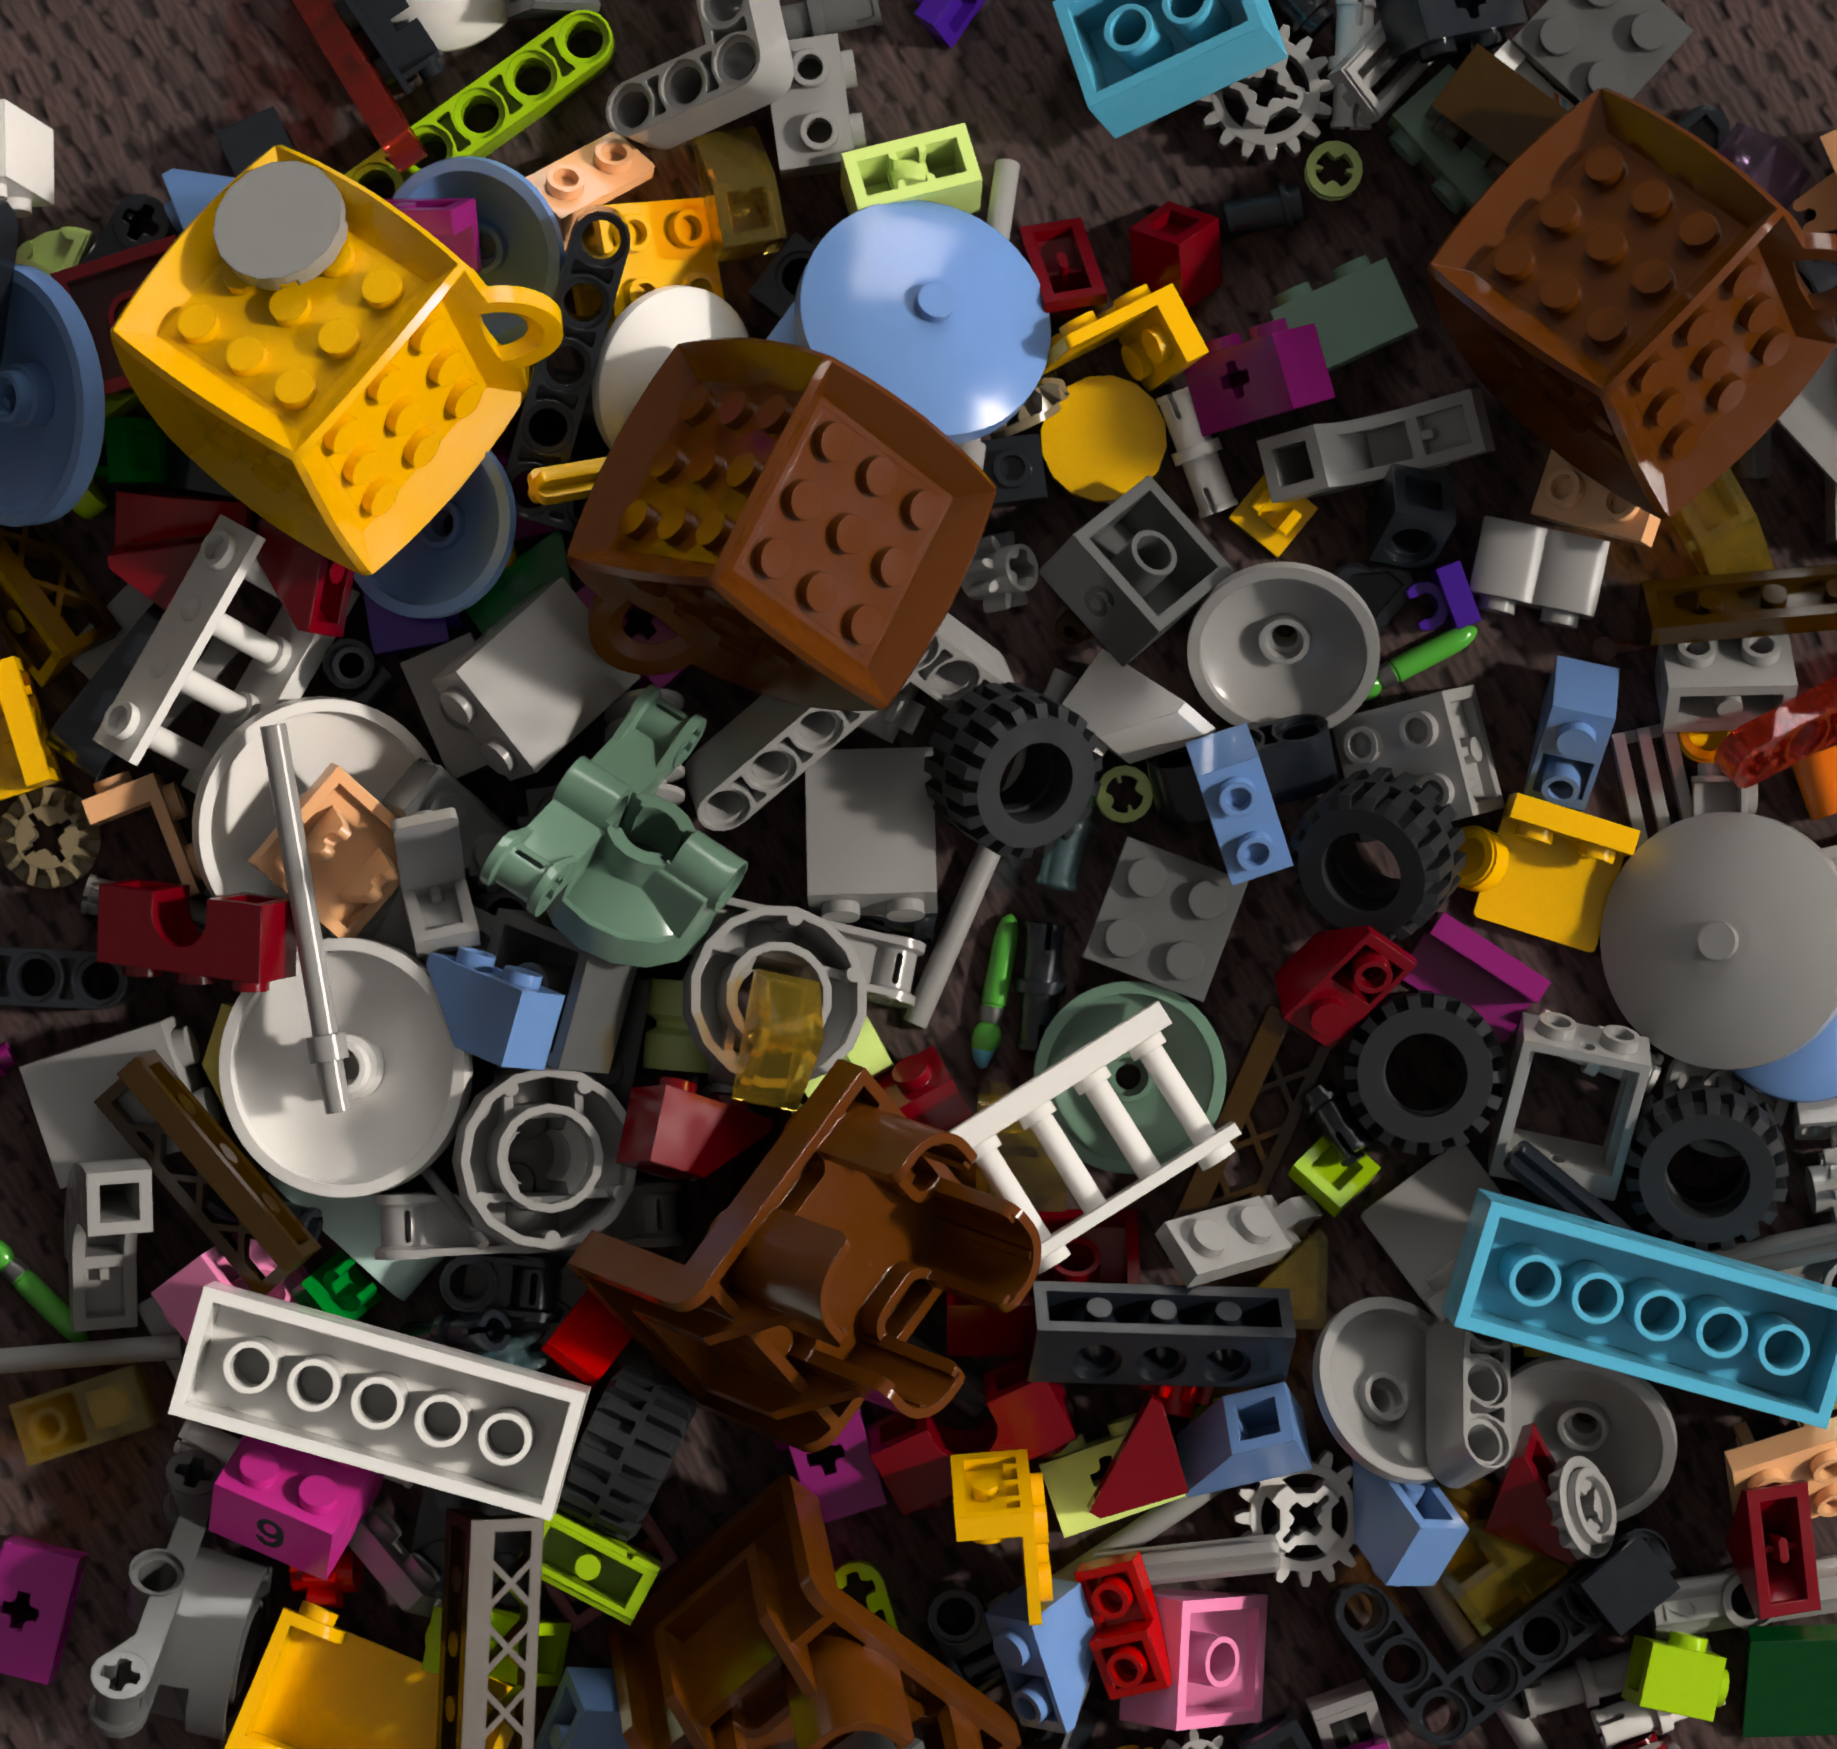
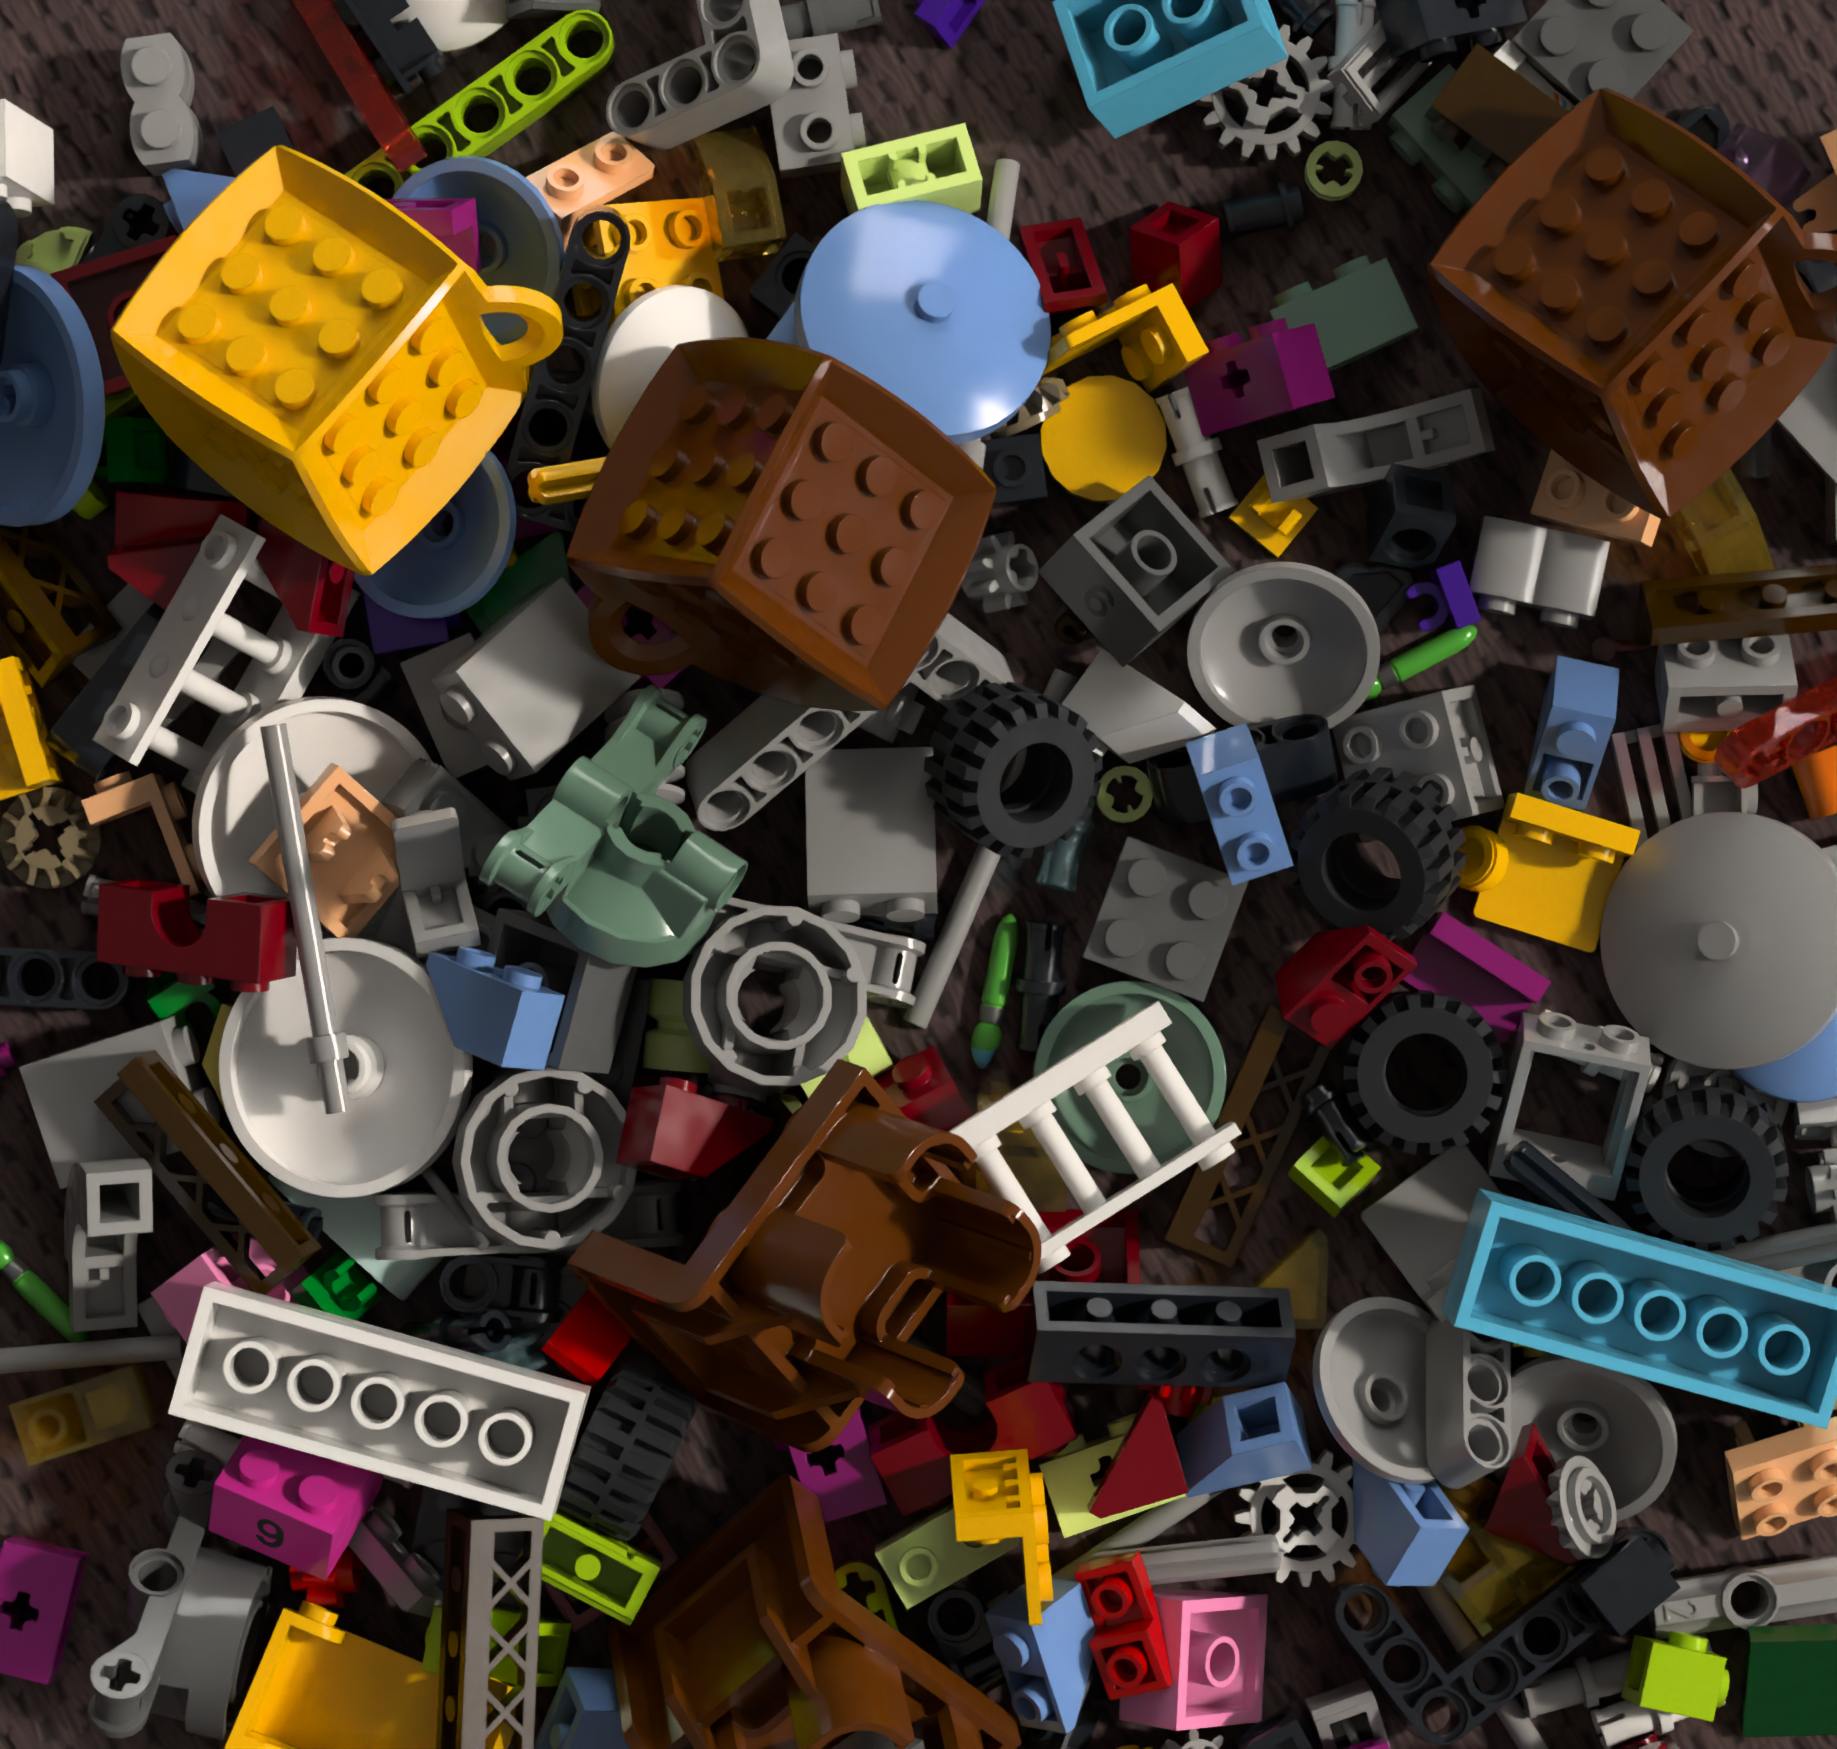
light grey tile [213,161,348,290] -> none
clear yellow slope [731,969,824,1111] -> none
light grey hinge [1154,1195,1323,1288] -> none
dark red slope [1725,1480,1821,1620] -> none
none -> light grey brick [120,32,204,177]
none -> green tile [144,971,221,1032]
none -> yellowish green brick [875,1501,1019,1610]

